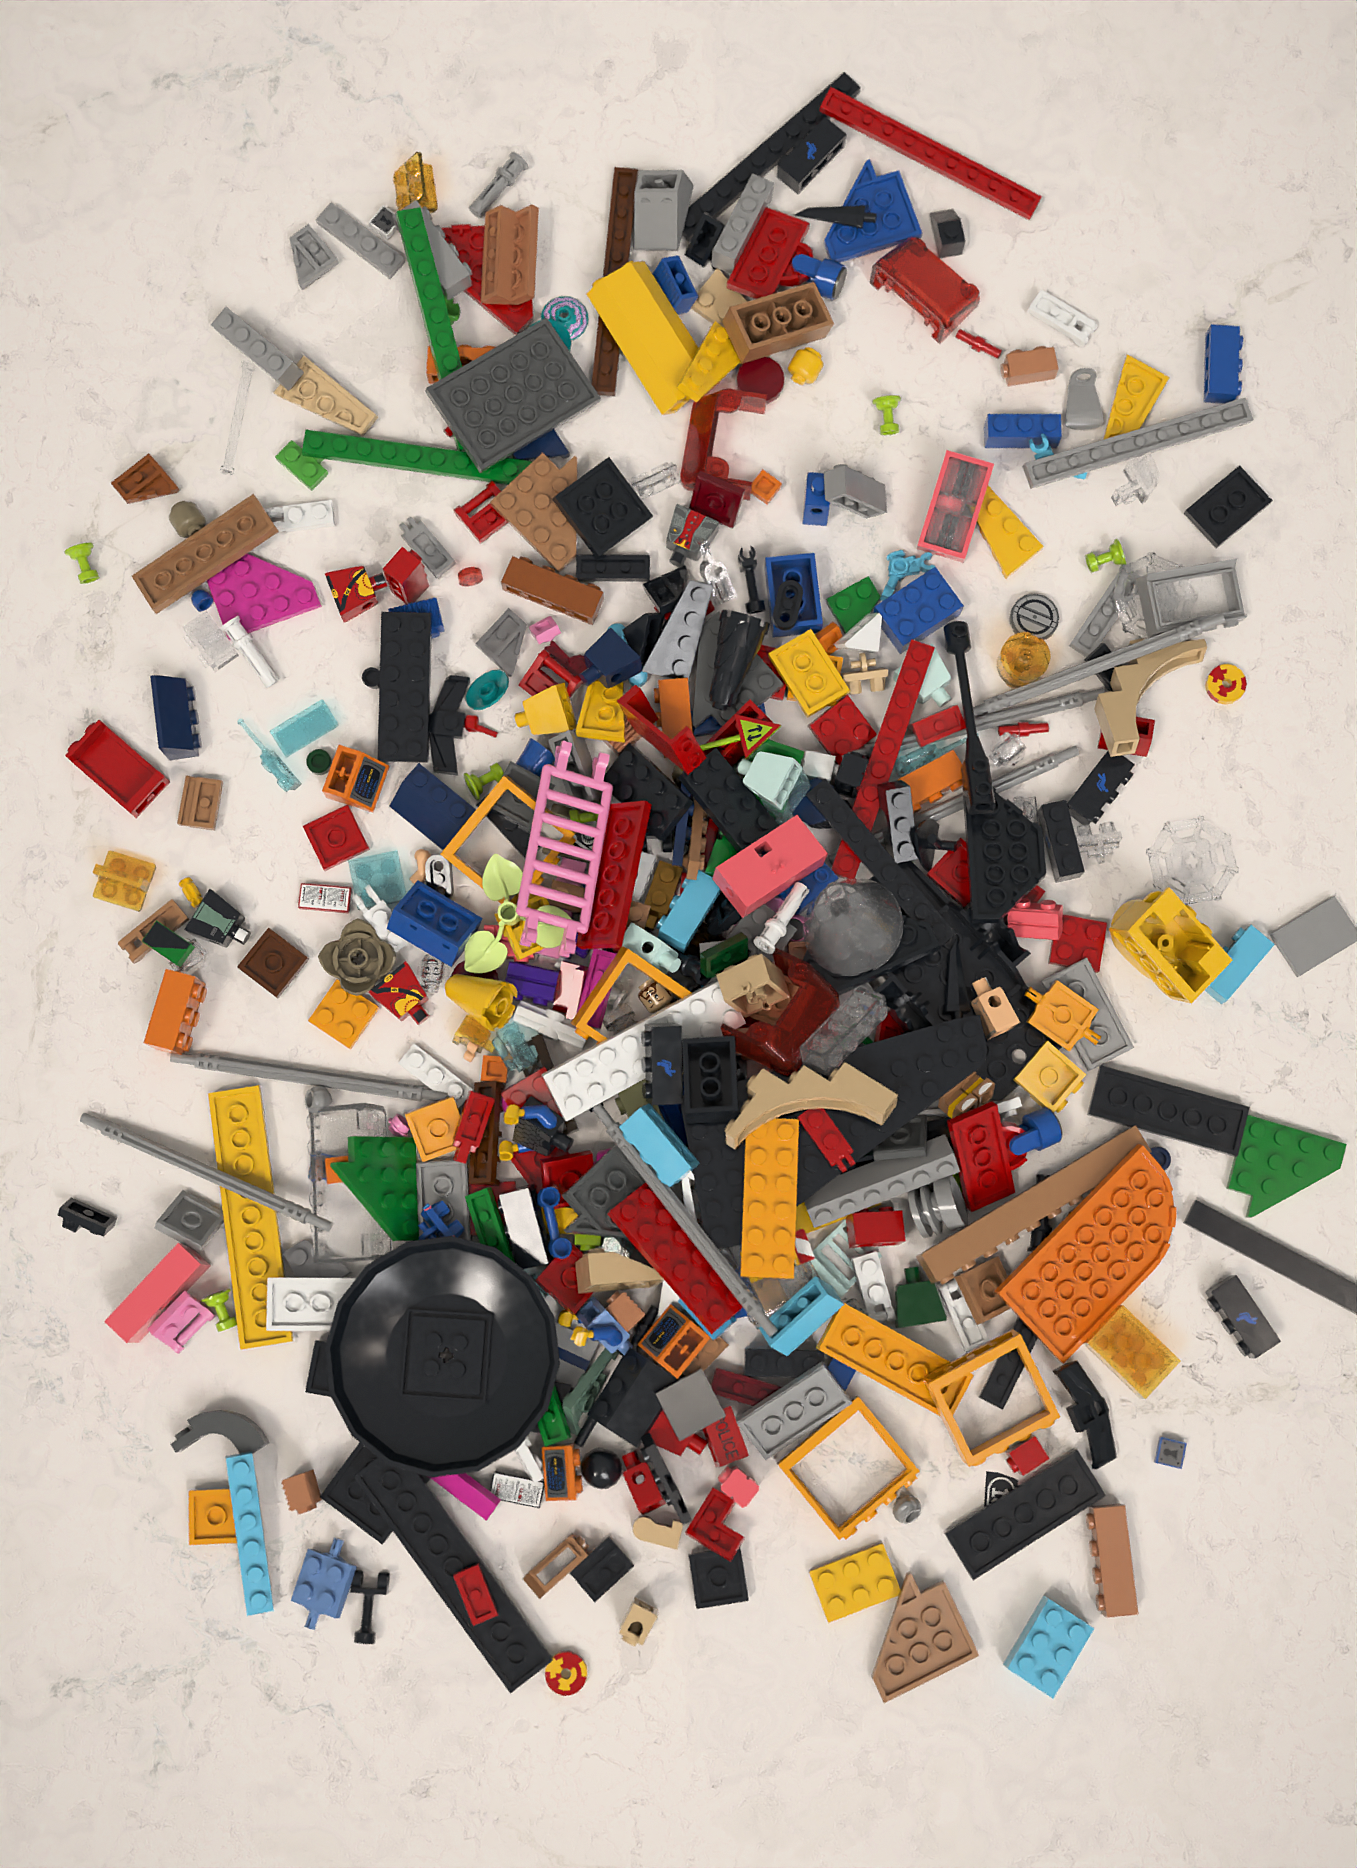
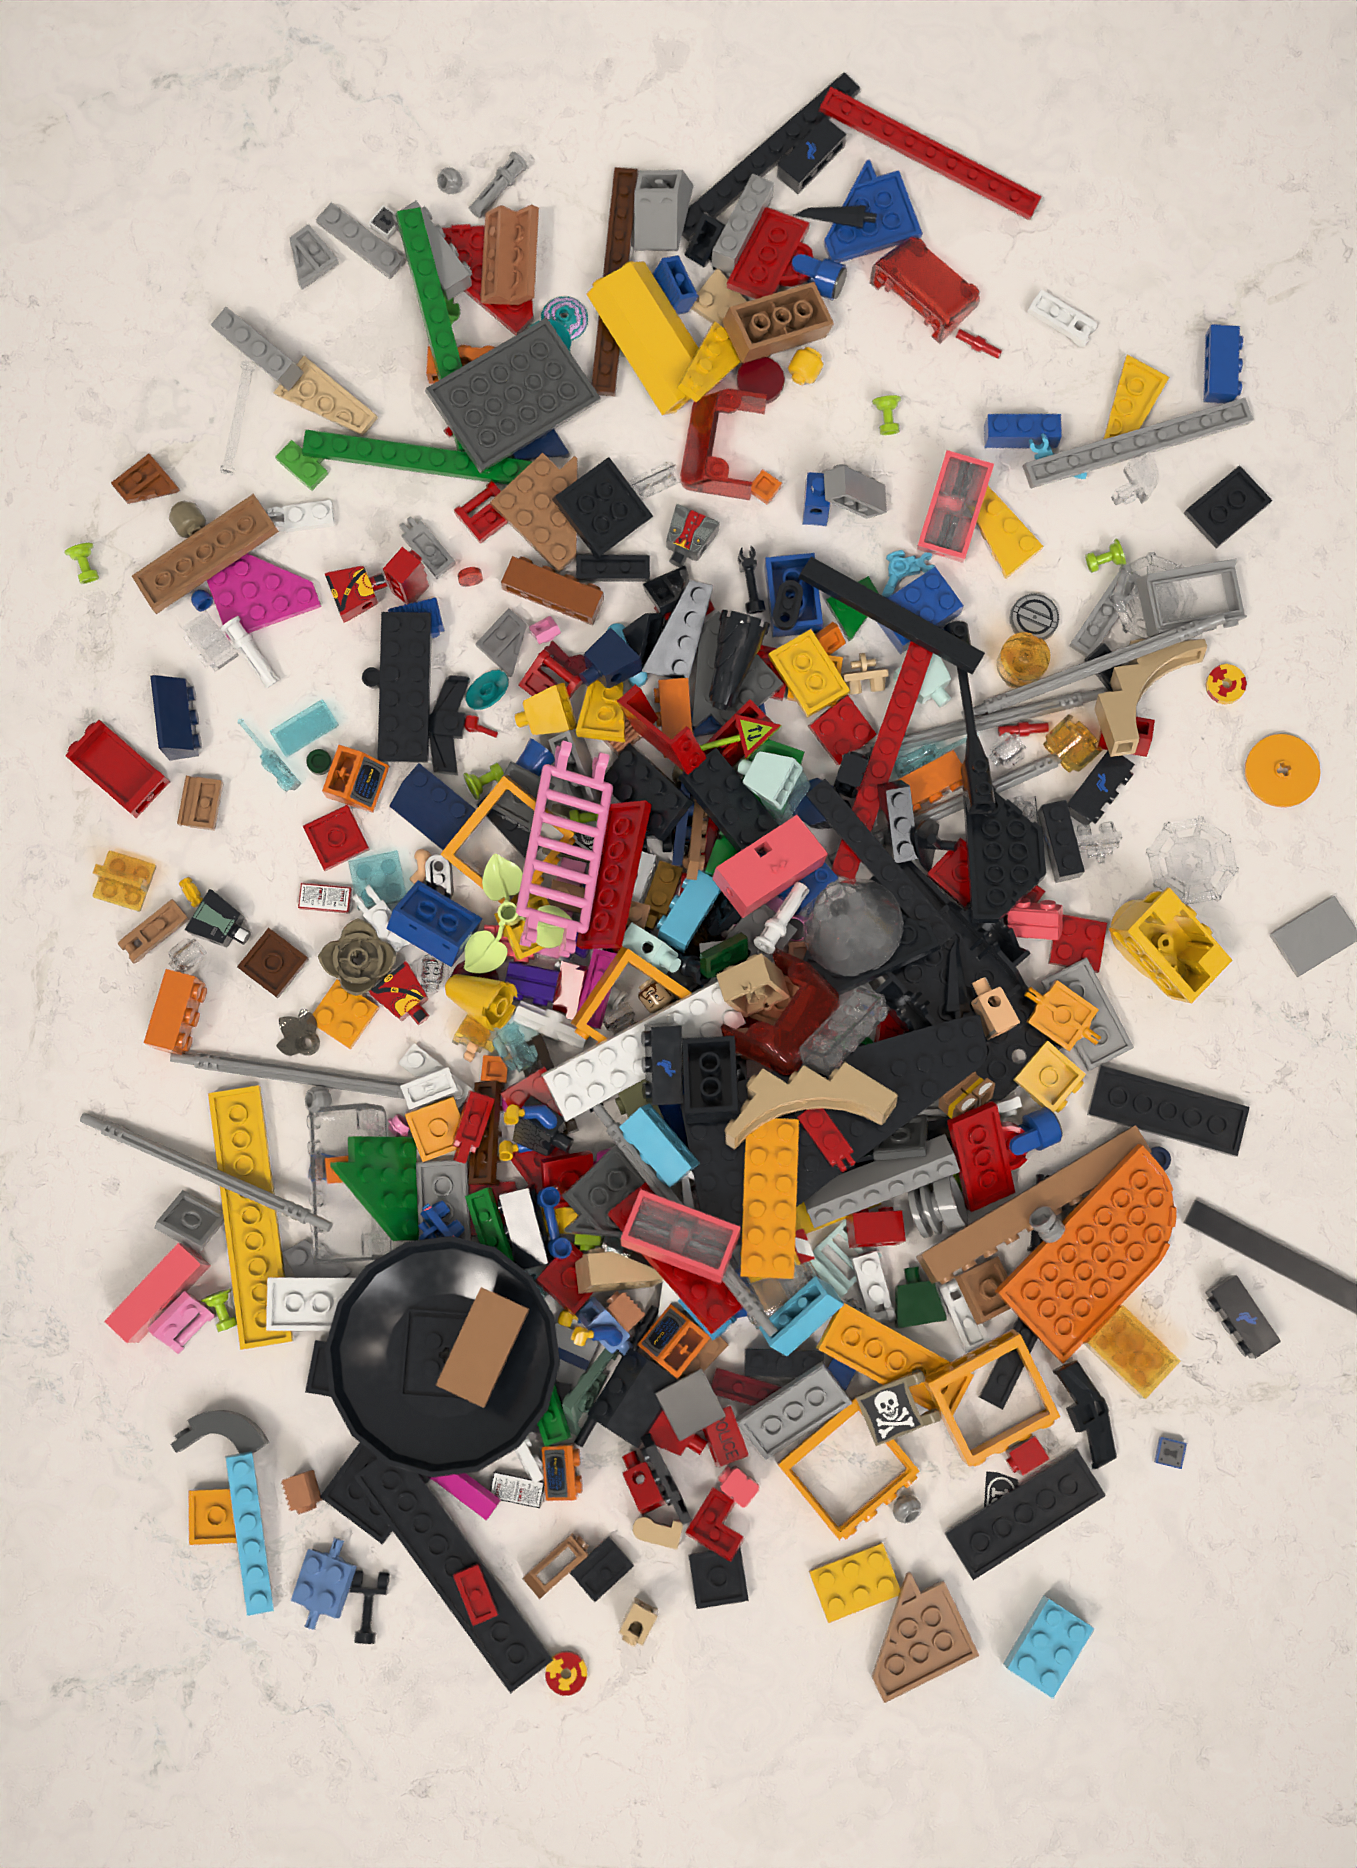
black hinge [58,1198,117,1237] -> none
tile [142,921,195,968] -> none
clear yellow bracket [393,152,438,213] -> none
black hair [581,1448,622,1489] -> none
dark red tile [689,471,745,529] -> none
clear piece [696,538,737,606] -> none
white brick [800,750,839,783] -> none
white slope [834,613,882,652] -> none
red panel [907,705,966,747] -> none
black slope [929,209,965,259] -> none
nougat brick [1001,346,1059,387] -> none
light grey piece [1065,368,1104,430] -> none
nougat brick [1086,1504,1138,1618] -> none
medium azure brick [1205,925,1275,1004] -> none
green wing [1226,1115,1347,1218] -> none
none -> clear smoke plate [276,1008,320,1056]
none -> white plate [400,1067,458,1110]
none -> medium nougat tile [436,1287,530,1408]
none -> light grey piece [437,167,462,194]
none -> clear brick [621,1189,741,1283]
none -> black tile [799,557,985,675]
none -> flag [856,1369,941,1446]
none -> light grey wheel [1029,1206,1065,1243]
none -> clear yellow brick [1043,714,1102,773]
none -> light orange piece [1245,734,1320,808]

